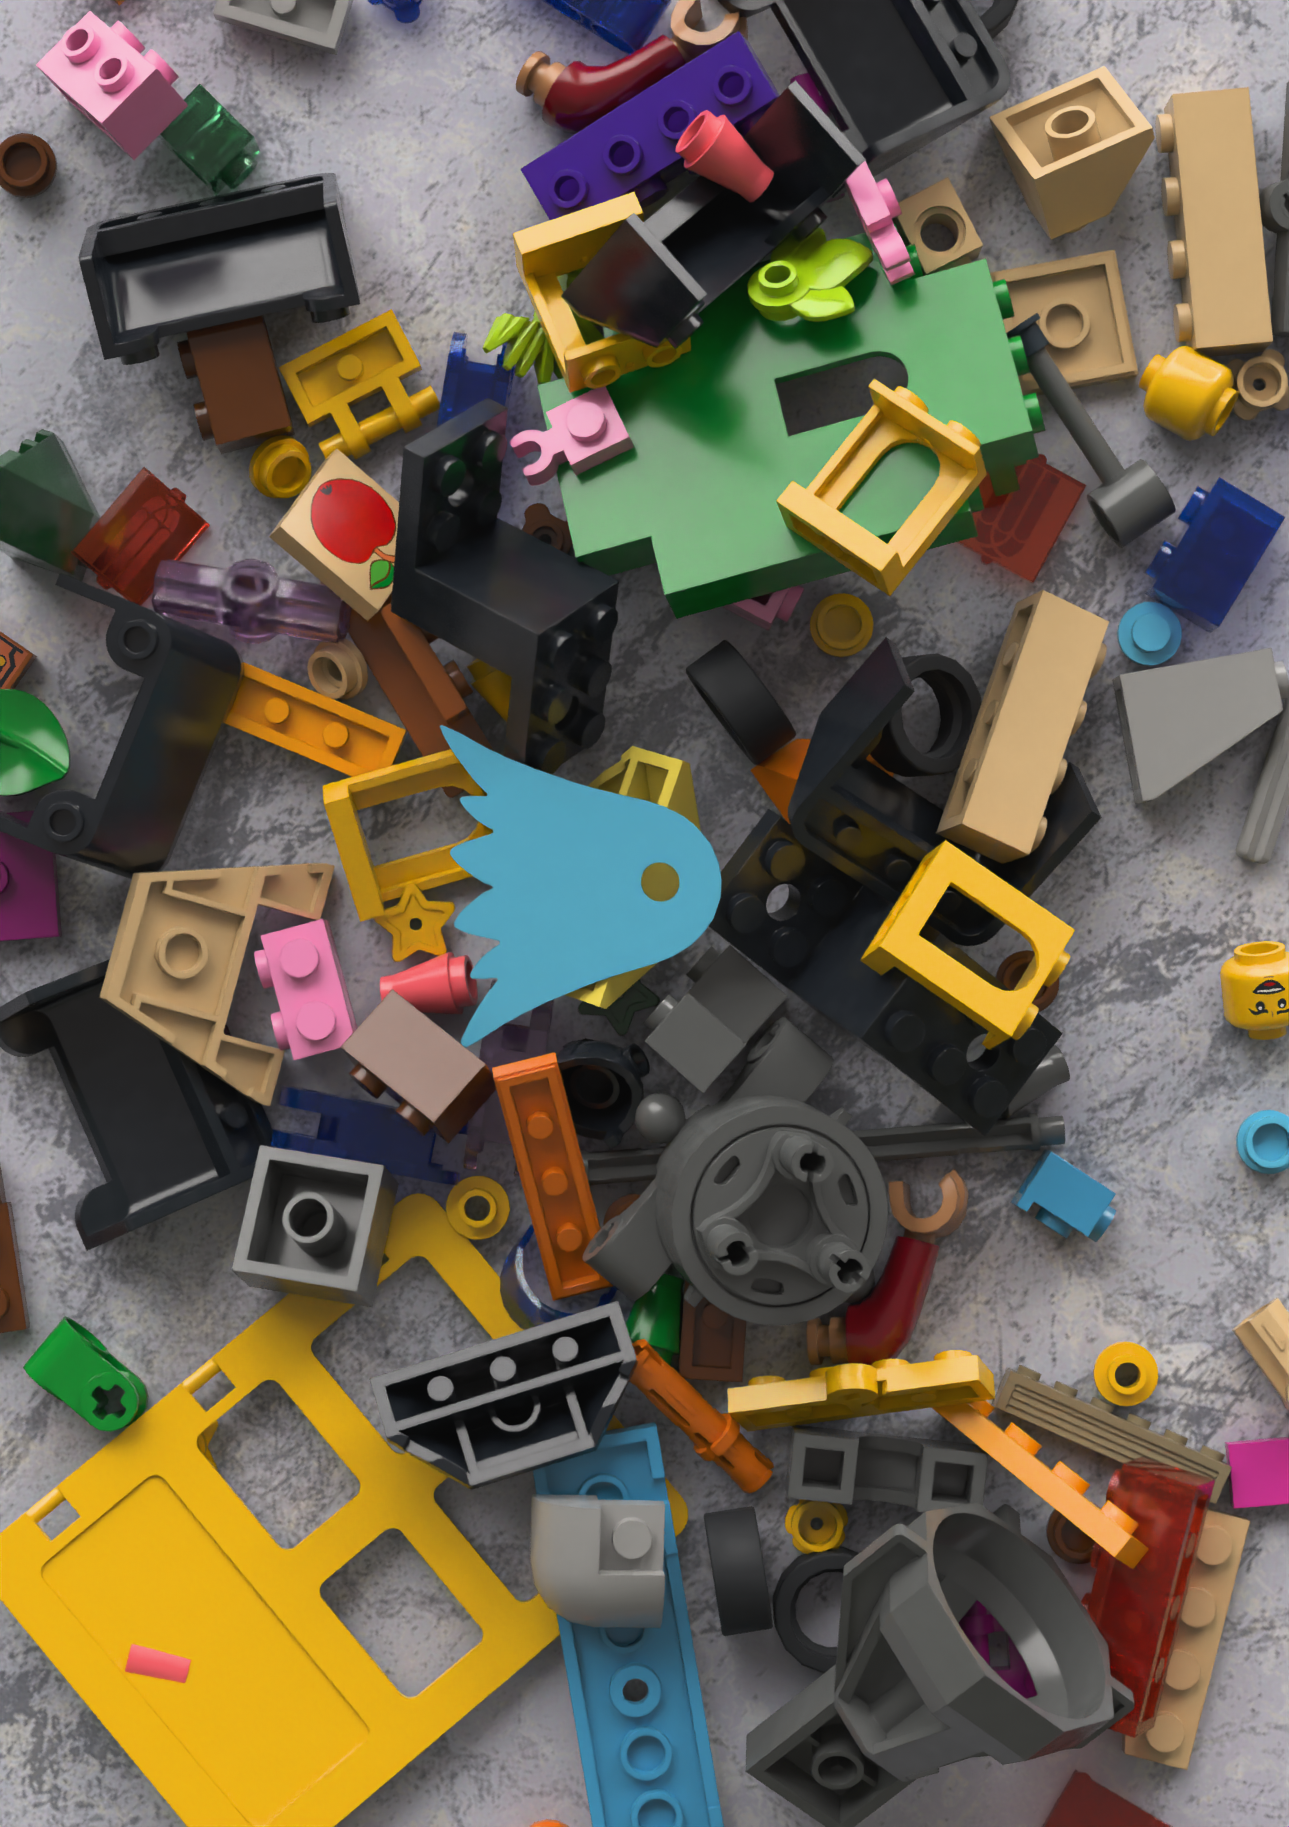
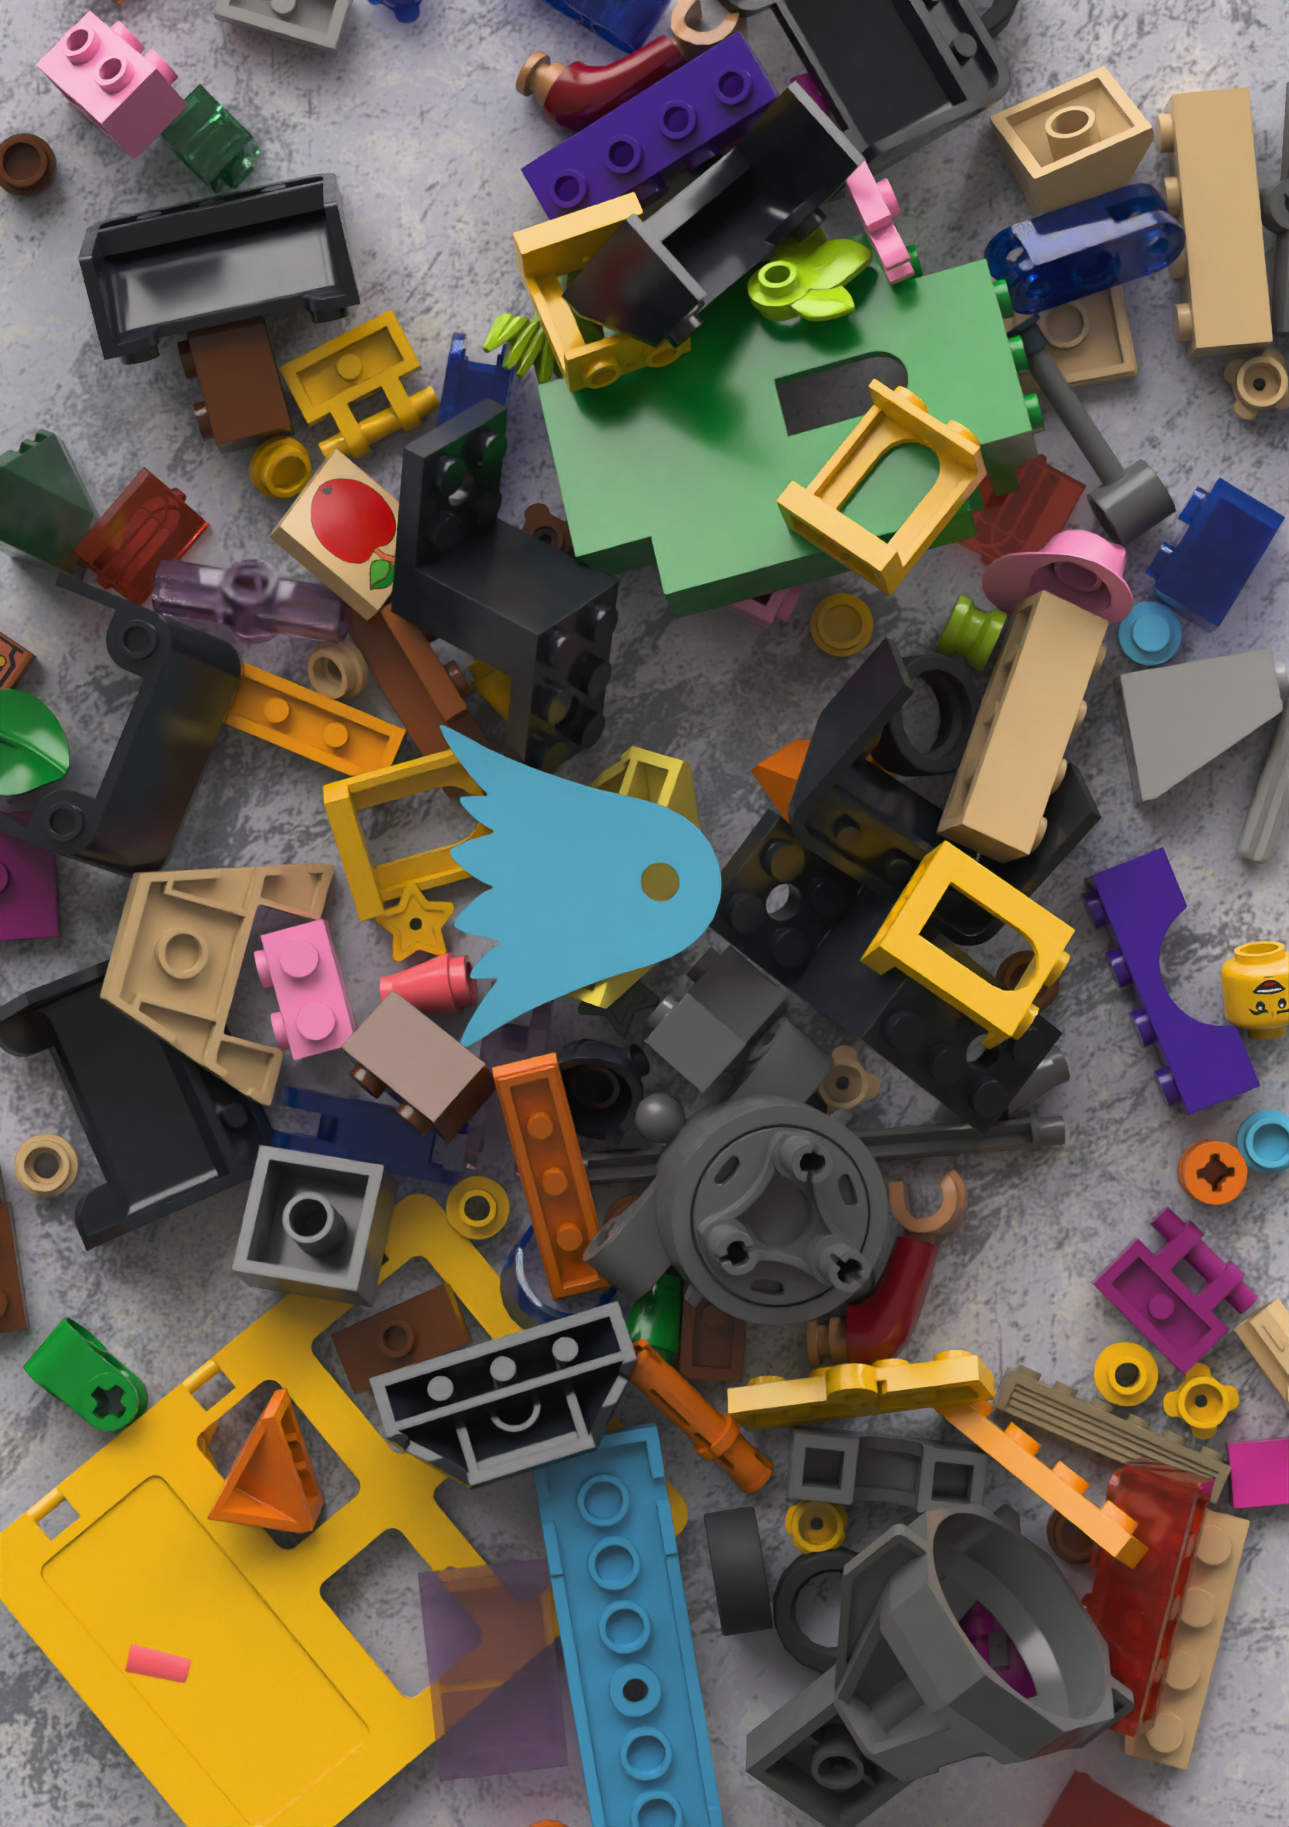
bright pink plate [510,386,634,486] -> none
light grey brick [530,1494,665,1628] -> none
coral cone [675,110,774,203] -> none
black tyre [686,640,796,765] -> none
tan brick [892,177,983,276] -> none
dark azure brick [1011,1149,1116,1242] -> none
yellow head [1139,346,1239,441] -> none
none -> tan plate [14,1133,79,1198]
none -> orange slope [207,1388,325,1533]
none -> reddish brown plate [331,1284,474,1394]
none -> piece [418,1557,569,1781]
none -> tan plate [813,1045,880,1116]
none -> lime wheel [935,594,1007,672]
none -> bright pink piece [982,530,1134,625]
none -> clear blue piece [983,183,1186,315]
none -> dark purple arch [1081,847,1260,1115]
none -> magenta plate [1091,1206,1258,1375]
none -> yellow plate [1162,1362,1239,1439]
none -> orange wheel [1177,1139,1248,1205]

